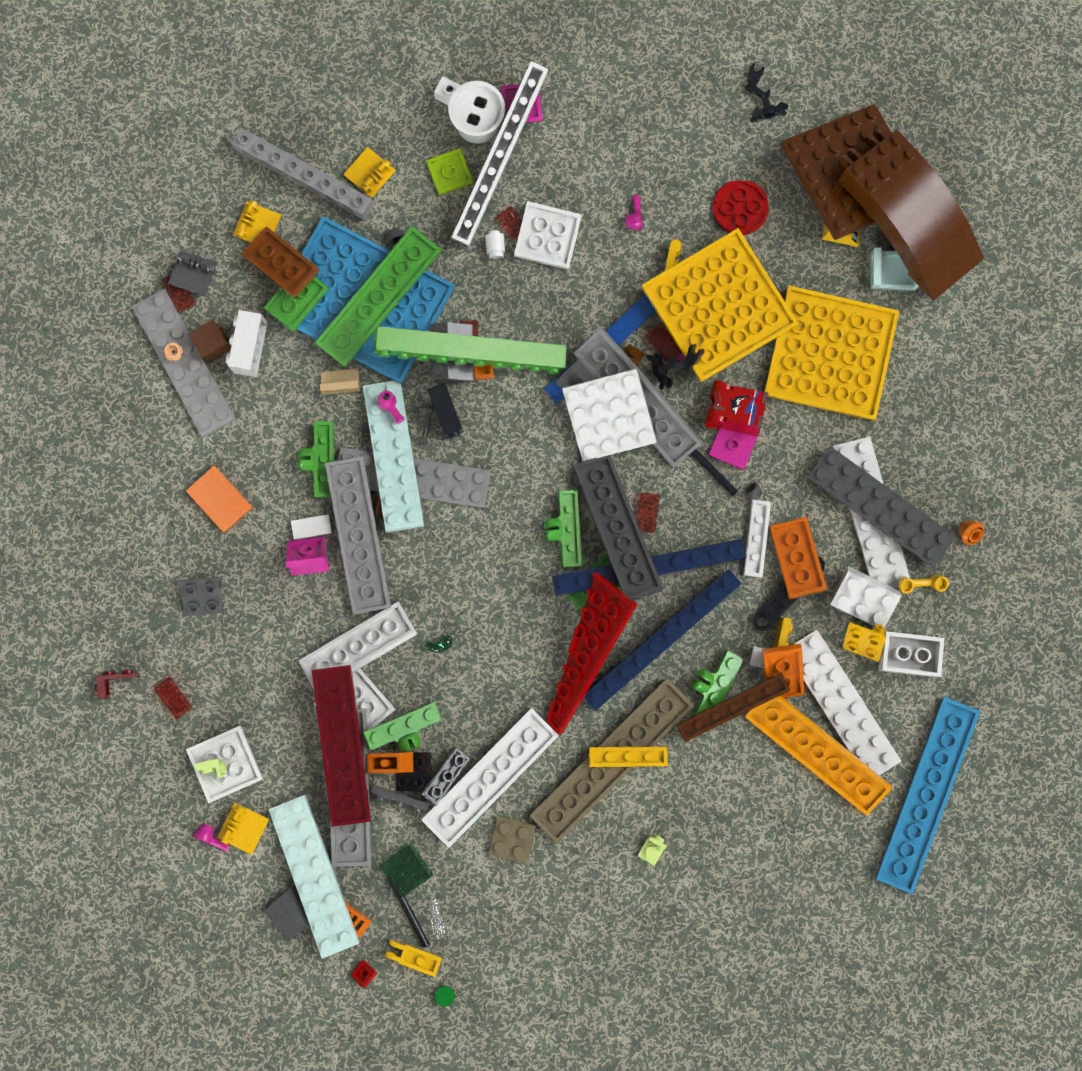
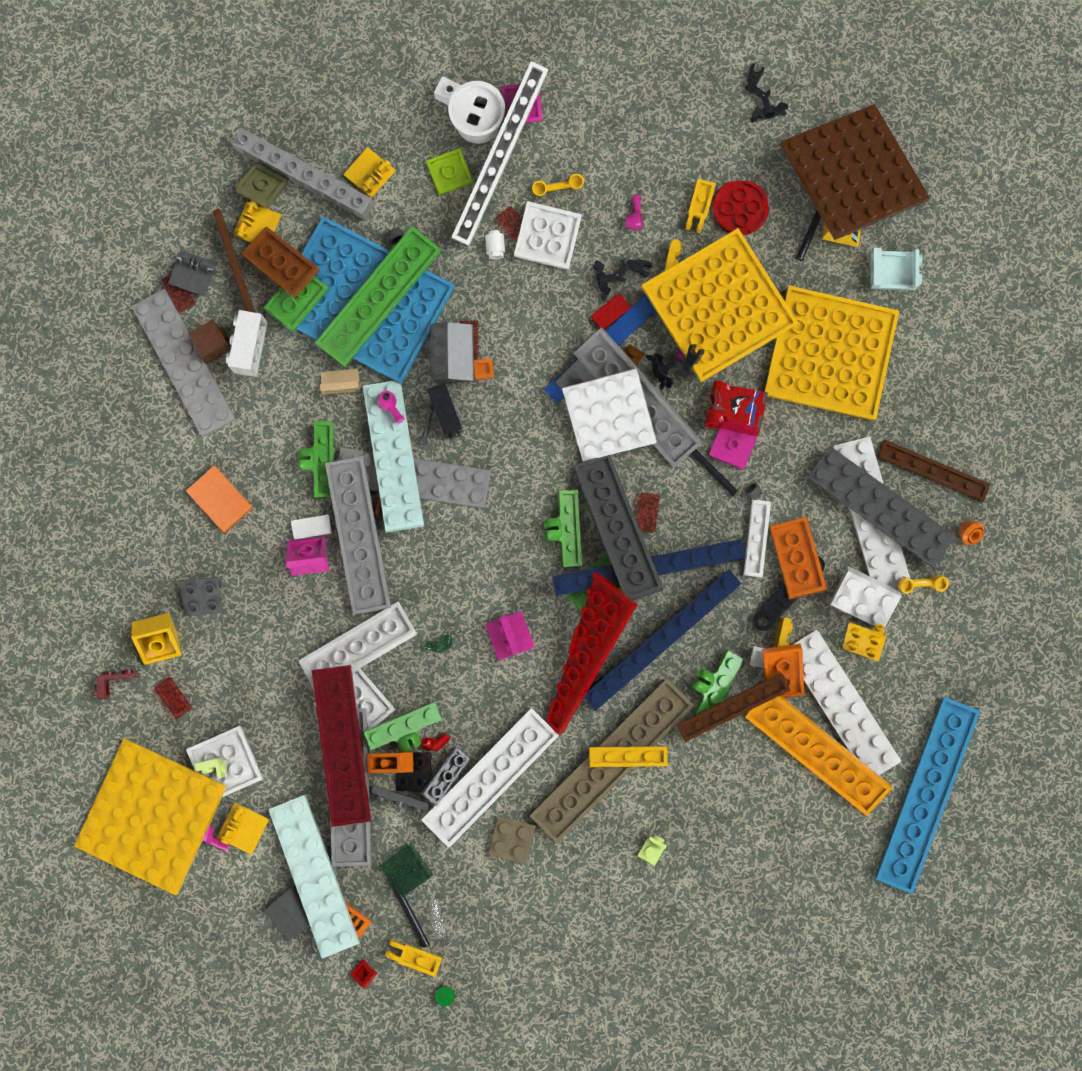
light nougat plate [164,342,183,361] -> none
brick [373,326,566,374] -> none
clear red tile [645,323,682,362] -> none
reddish brown hinge [838,128,984,301] -> none
white brick [878,631,944,677] -> none
none -> yellow plate [74,738,227,895]
none -> yellow slope [131,613,182,665]
none -> reddish brown tile [213,209,256,313]
none -> olive plate [236,163,288,209]
none -> red arm [421,732,450,751]
none -> dark pink bracket [486,611,535,660]
none -> yellow bar [532,174,584,197]
none -> red tile [590,293,631,330]
none -> black piece [593,256,653,301]
none -> yellow hinge [685,179,716,234]
none -> black bar [796,209,821,261]
none -> reddish brown tile [876,440,991,502]

